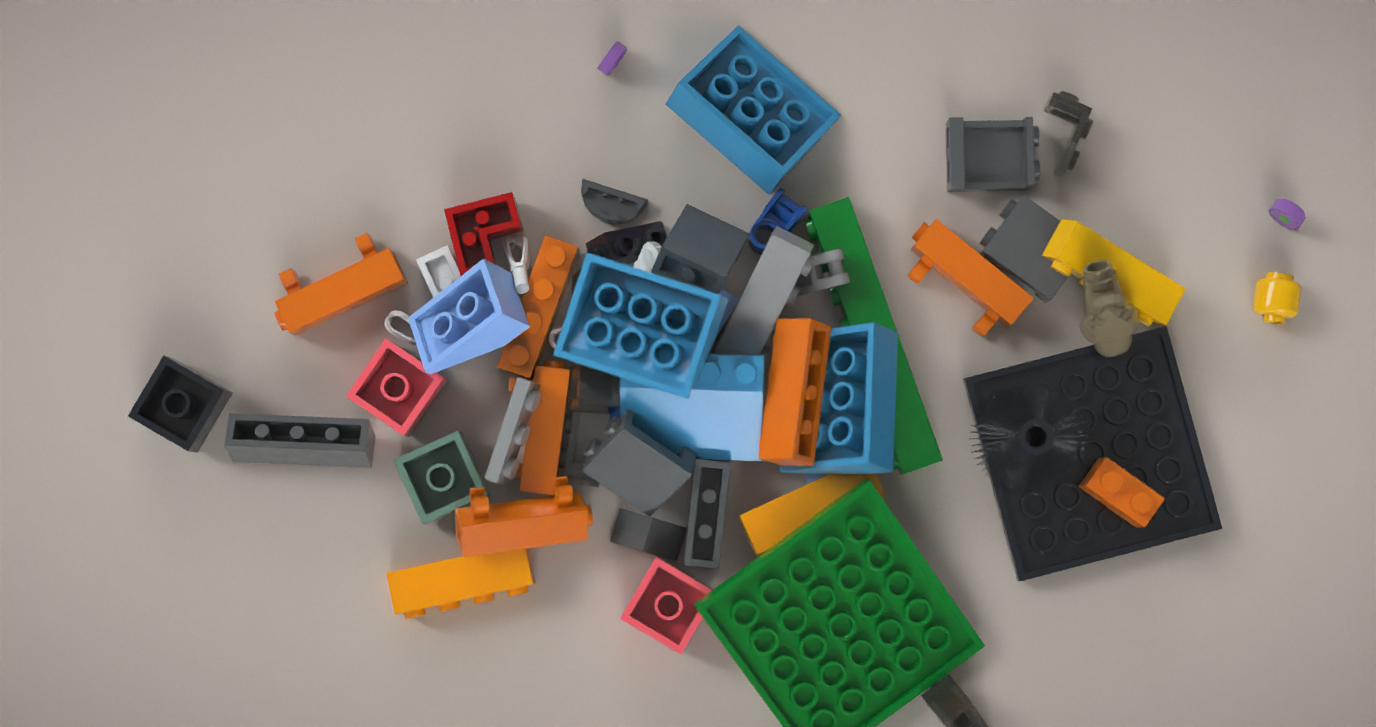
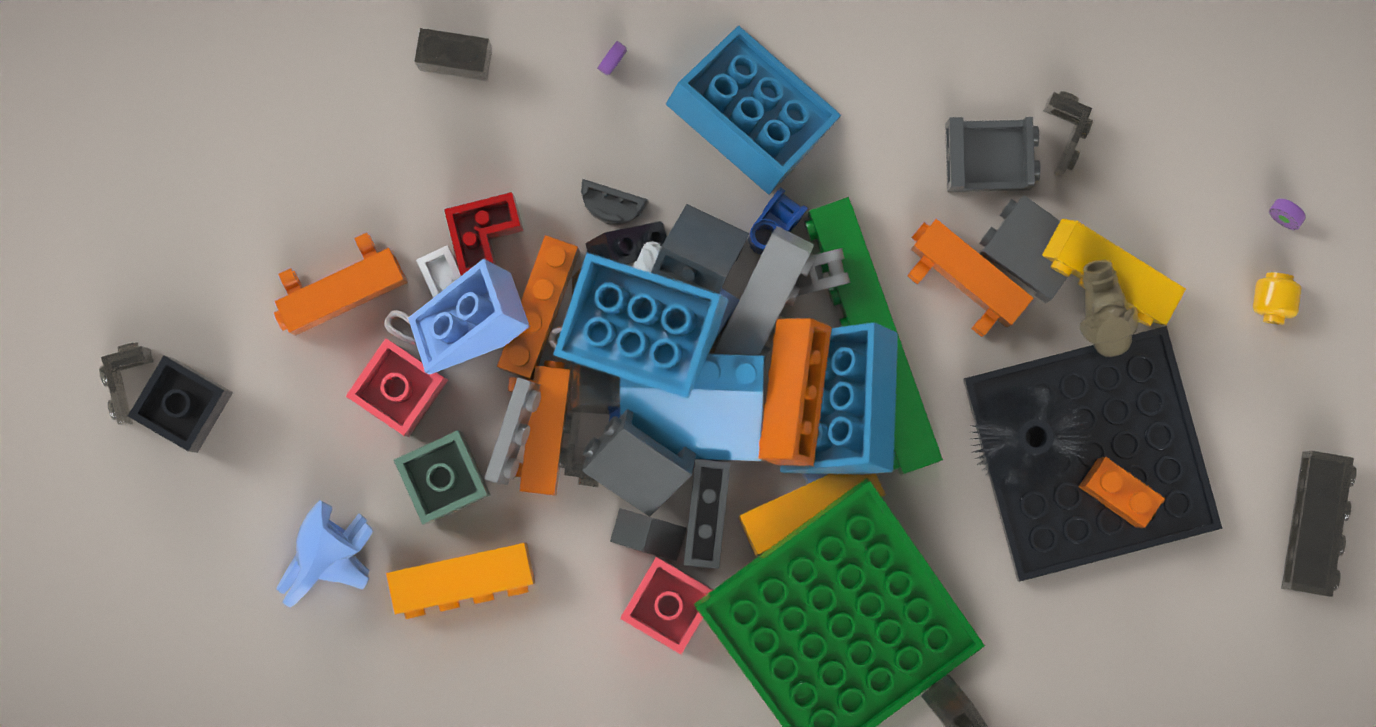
dark grey brick [224,413,375,468] -> none
orange brick [455,476,593,557] -> none
white piece [503,235,530,294] -> none
none -> clear smoke bracket [99,342,154,426]
none -> light blue piece [276,500,373,608]
none -> clear smoke brick [414,28,493,81]
none -> clear smoke brick [1281,450,1357,597]

